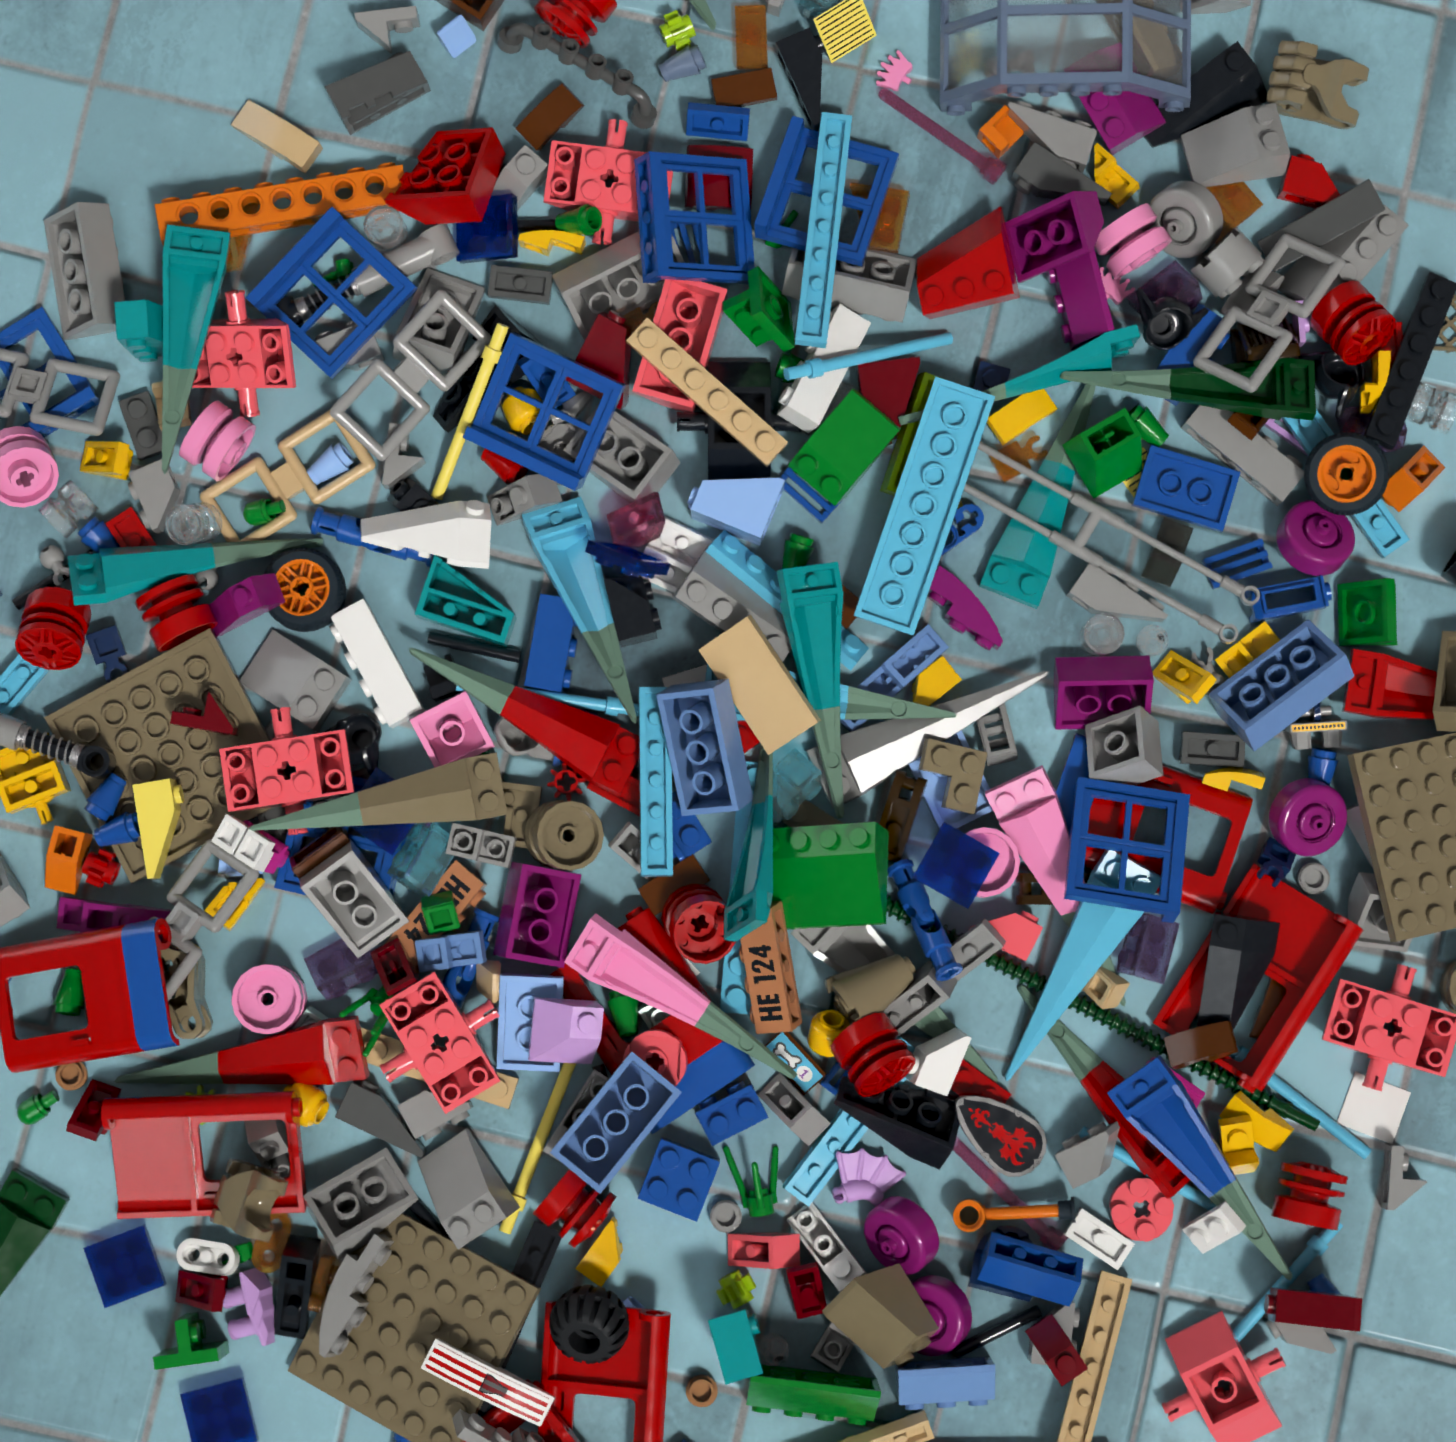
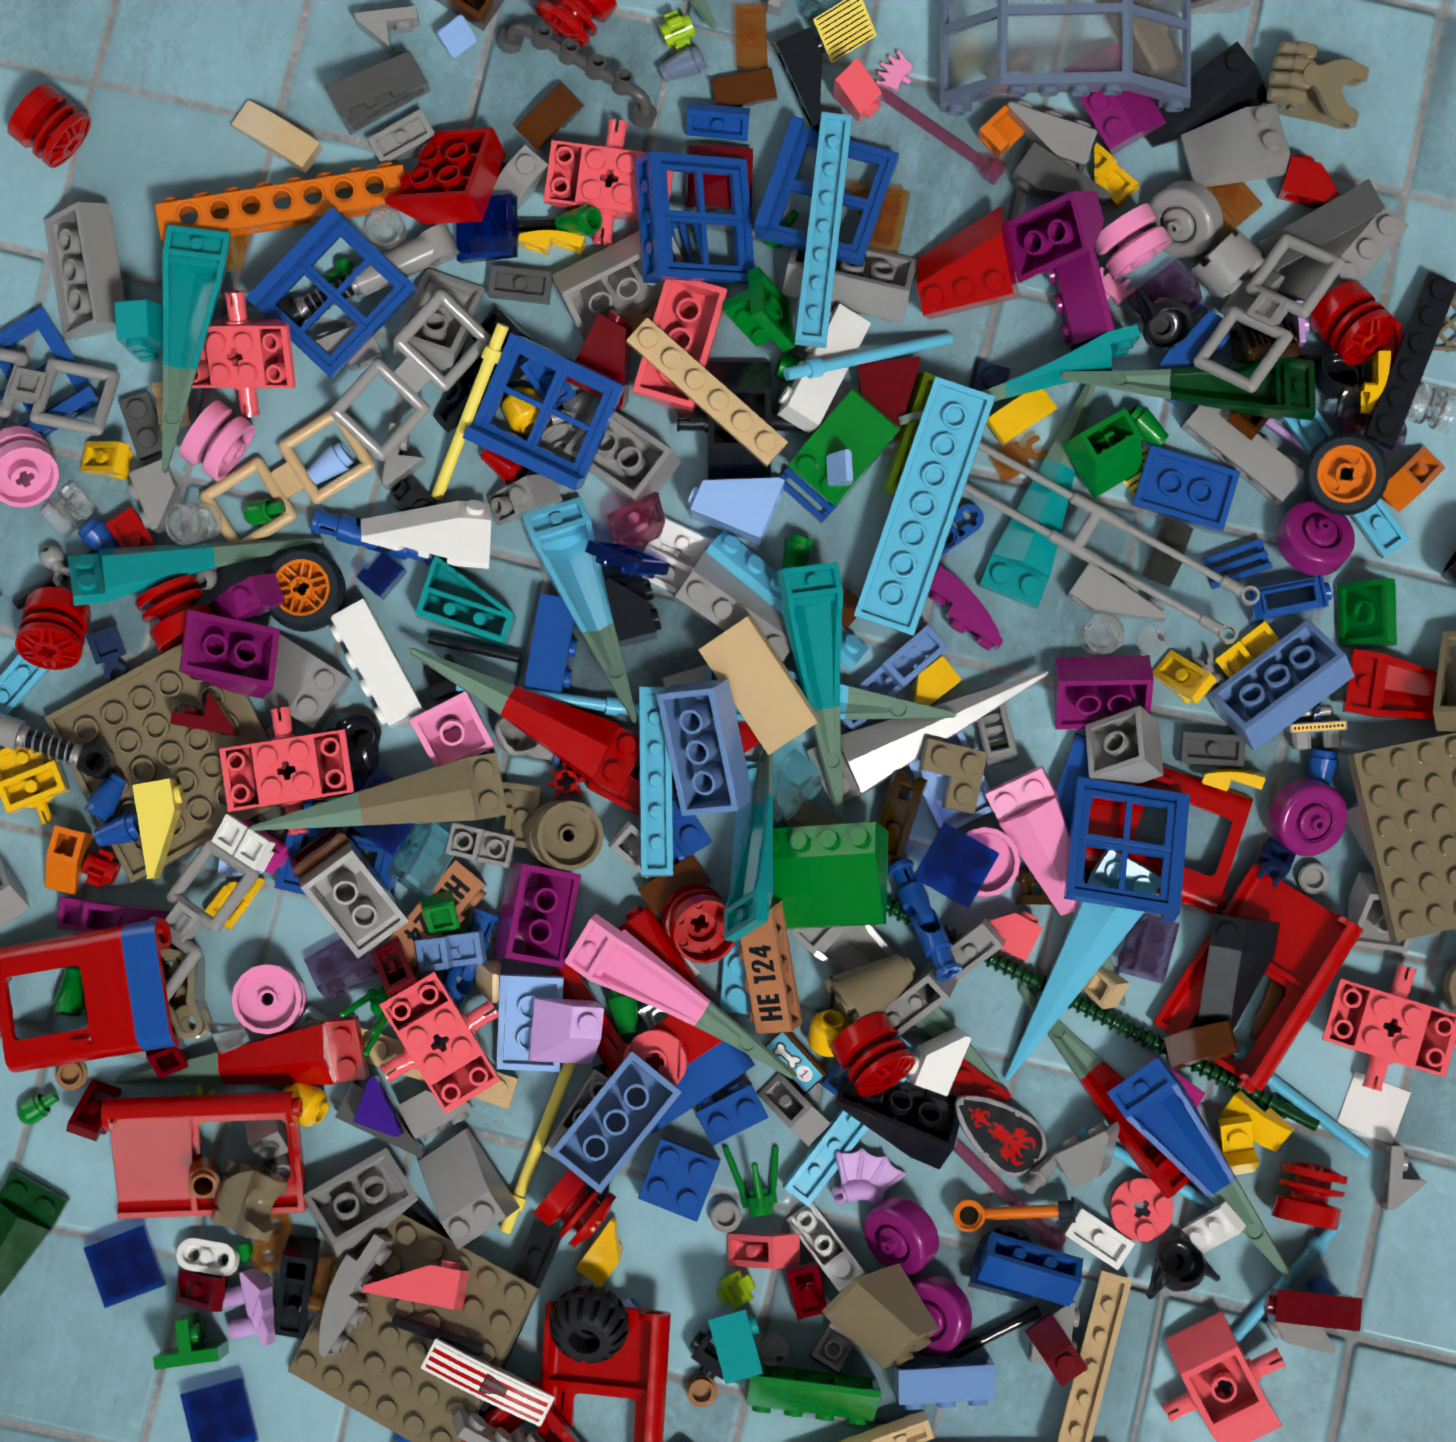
none -> red wheel [7,84,91,168]
none -> dark red brick [145,1026,189,1079]
none -> magenta slope [179,610,280,699]
none -> dark orange brick [187,1157,221,1198]
none -> clear slope [207,1022,250,1054]
none -> dark purple slope [353,1075,405,1137]
none -> clear blue panel [356,554,407,601]
none -> coral slope [362,1260,470,1310]
none -> light grey plate [367,108,435,164]
none -> black bar [391,1314,485,1356]
none -> black bracket [689,1328,724,1380]
none -> light blue slope [826,449,853,486]
none -> coral slope [833,58,882,122]
none -> light grey bar [1024,1150,1060,1194]
none -> black piece [1146,1237,1220,1300]

